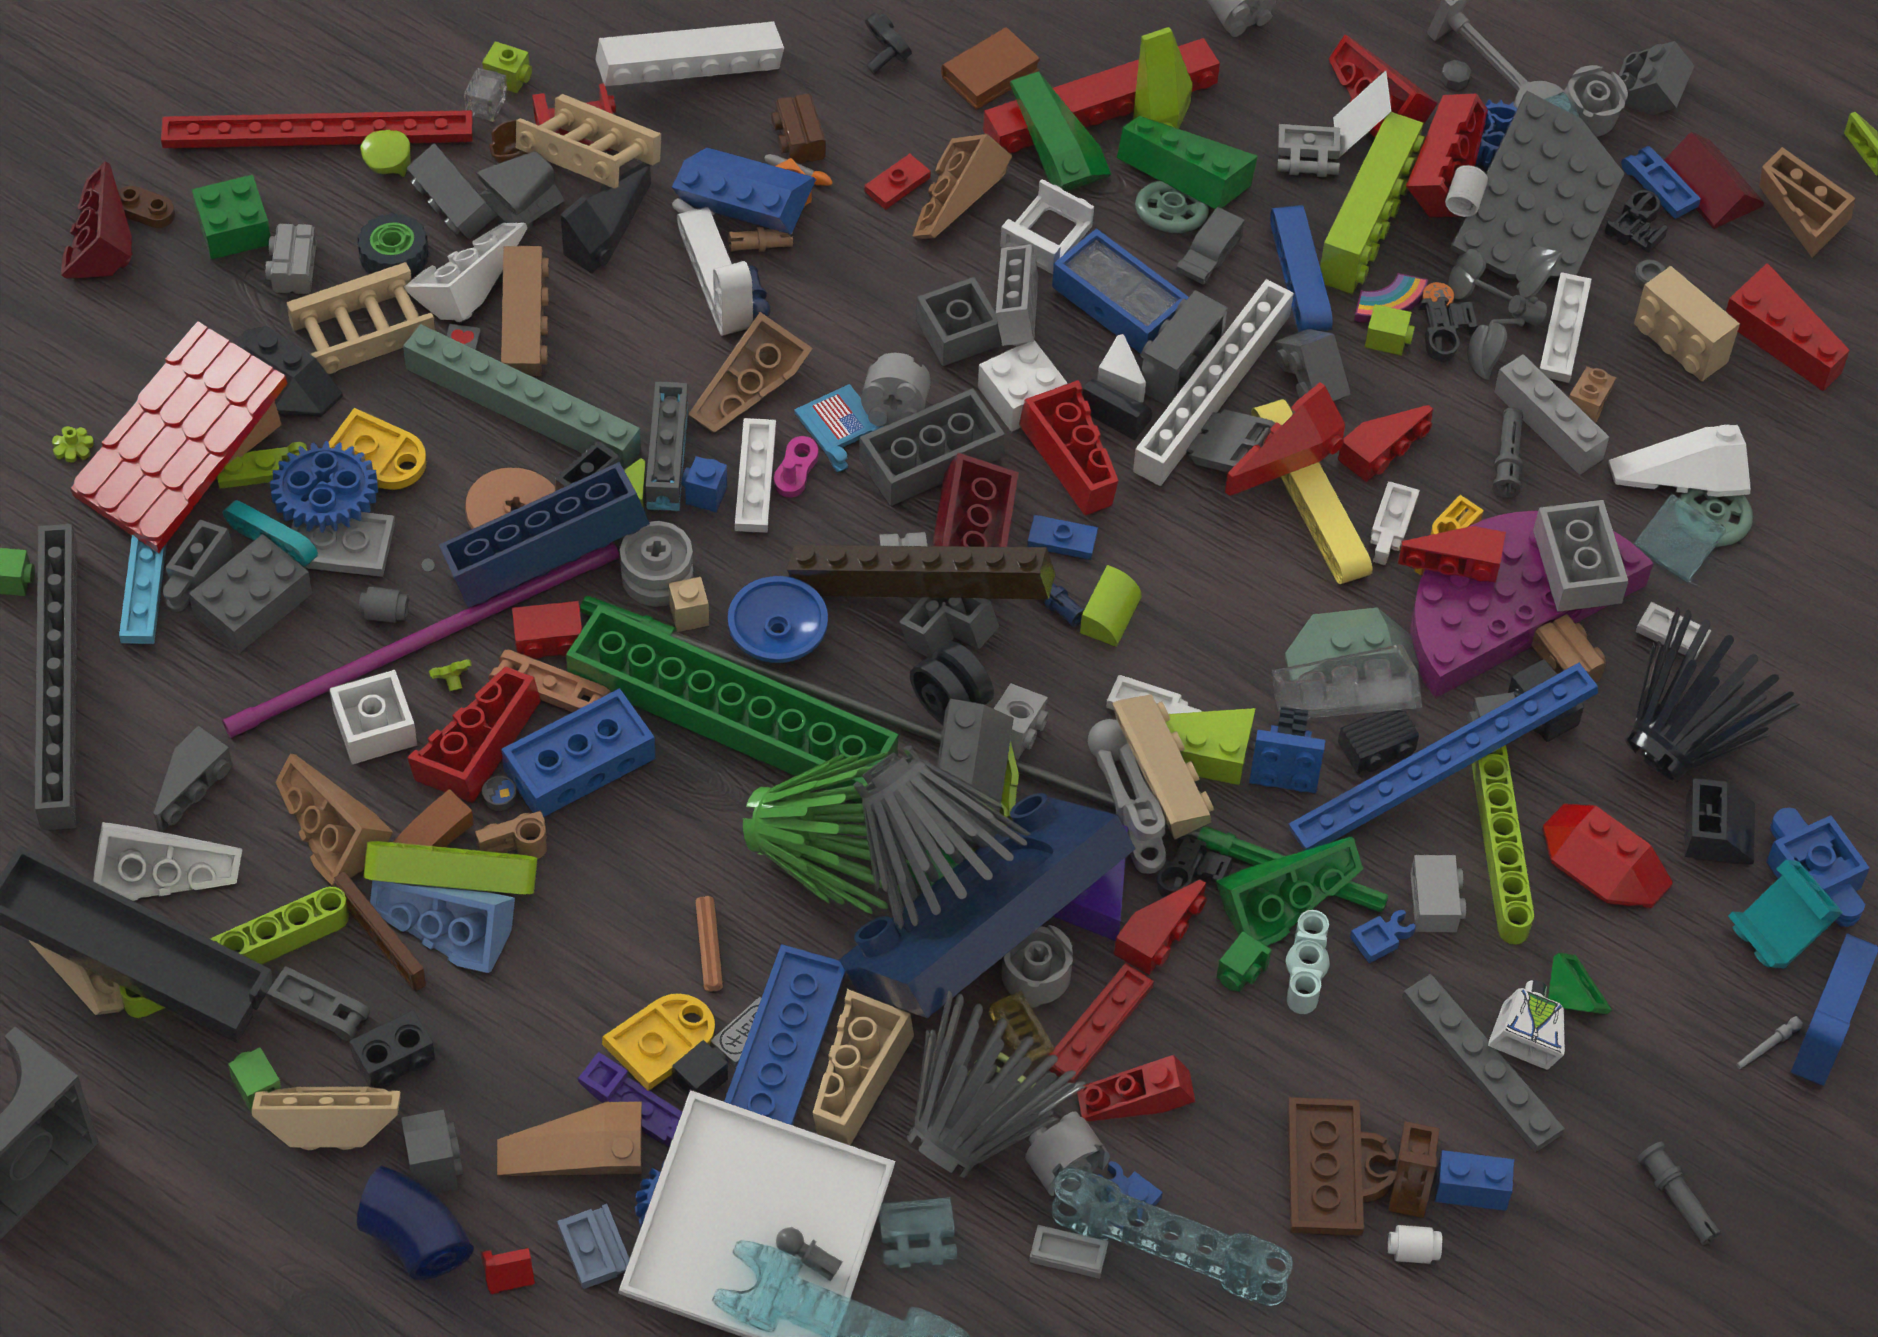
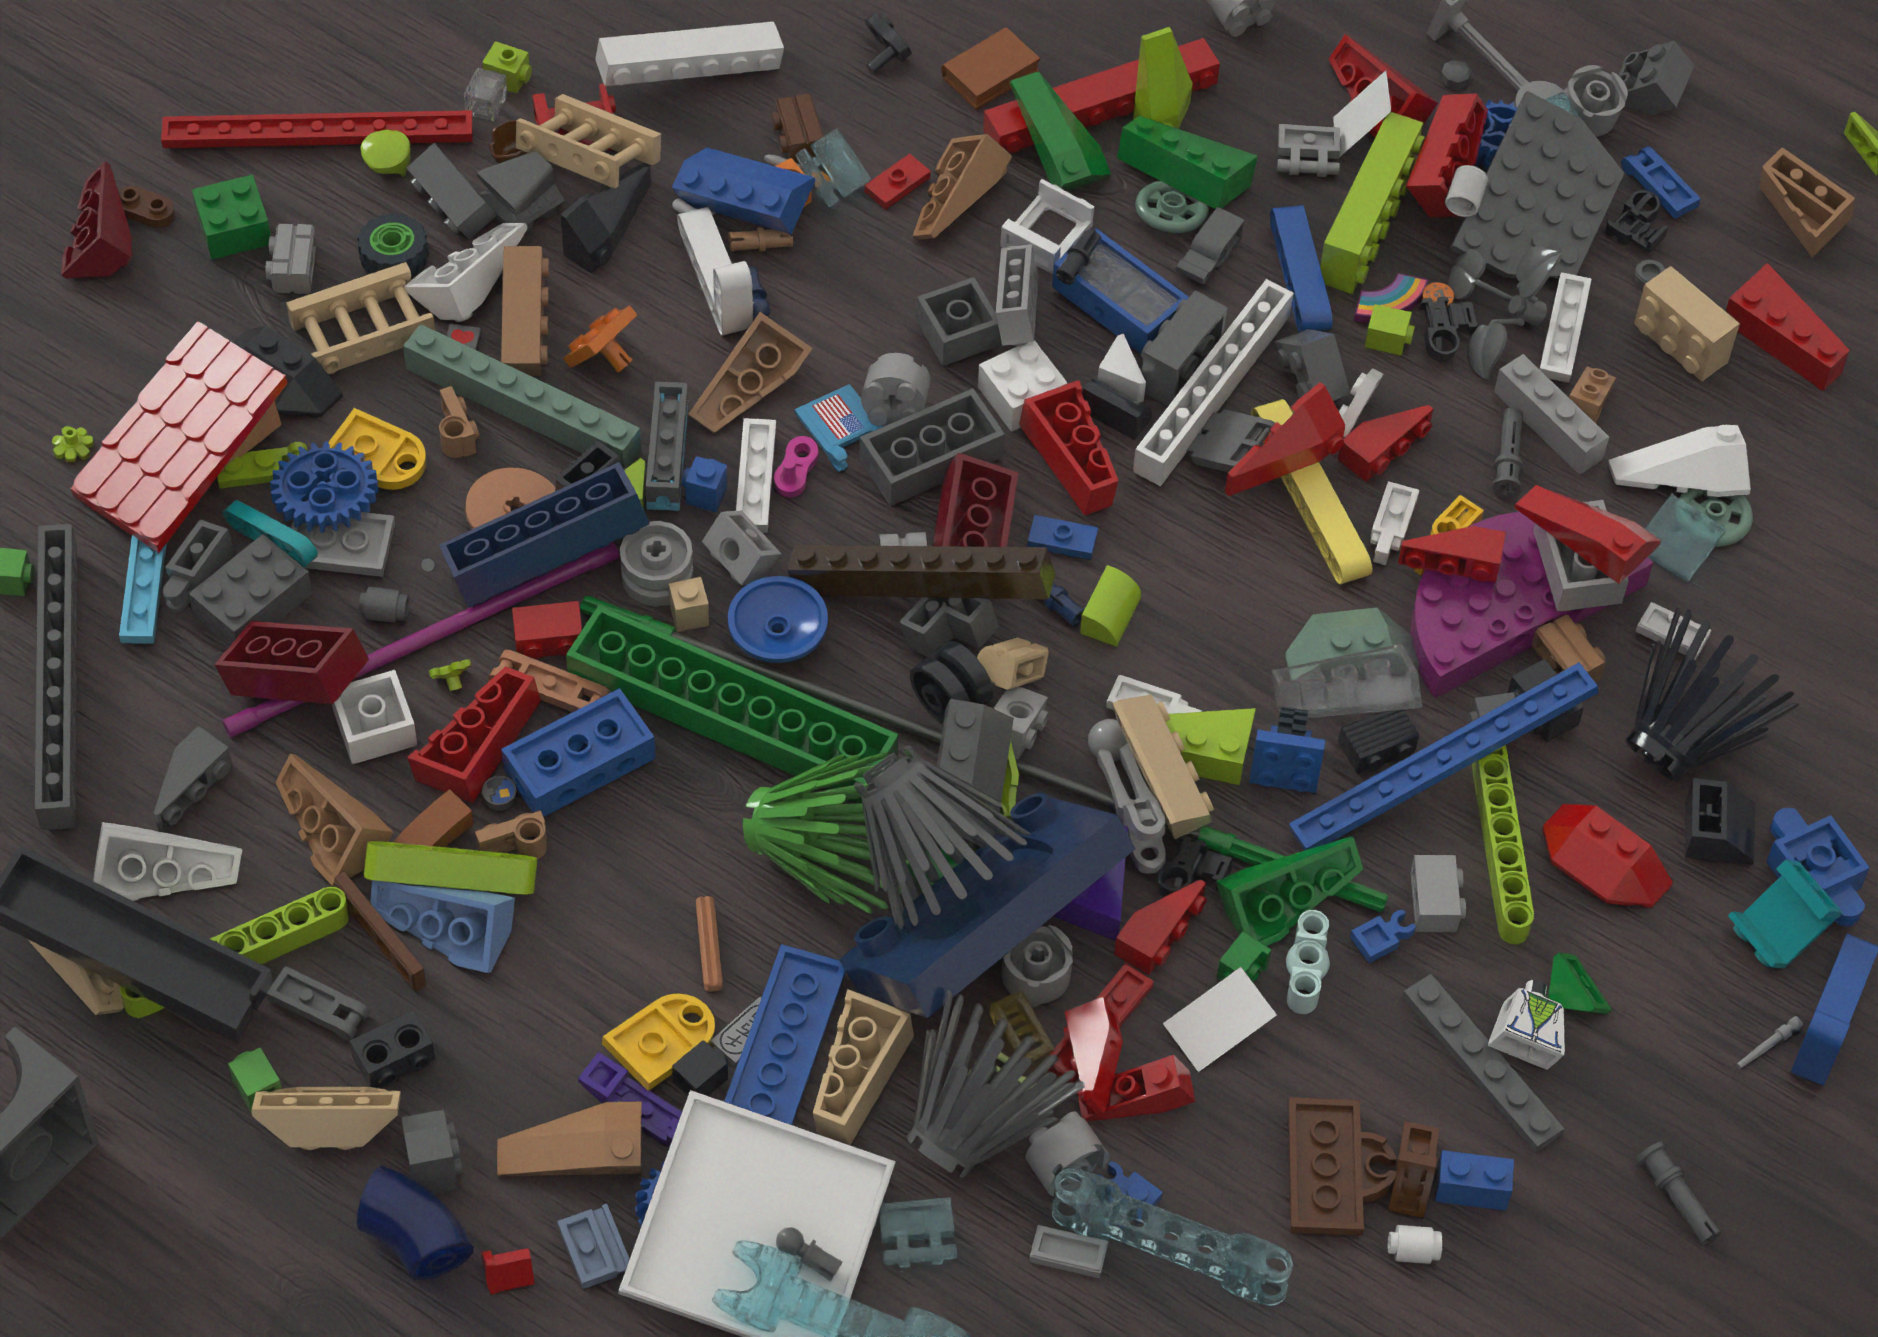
dark red slope [1664,132,1764,229] -> none
none -> dark red brick [214,621,369,704]
none -> medium nougat plate [439,386,480,458]
none -> orange plate [562,305,638,373]
none -> light grey brick [702,510,781,585]
none -> clear light blue plate [795,128,871,207]
none -> tan brick [977,637,1049,690]
none -> black axle [1056,228,1101,285]
none -> slope [1063,997,1123,1116]
none -> white sticker [1163,967,1277,1072]
none -> white plate [1339,368,1383,437]
none -> red wedge [1515,485,1661,584]

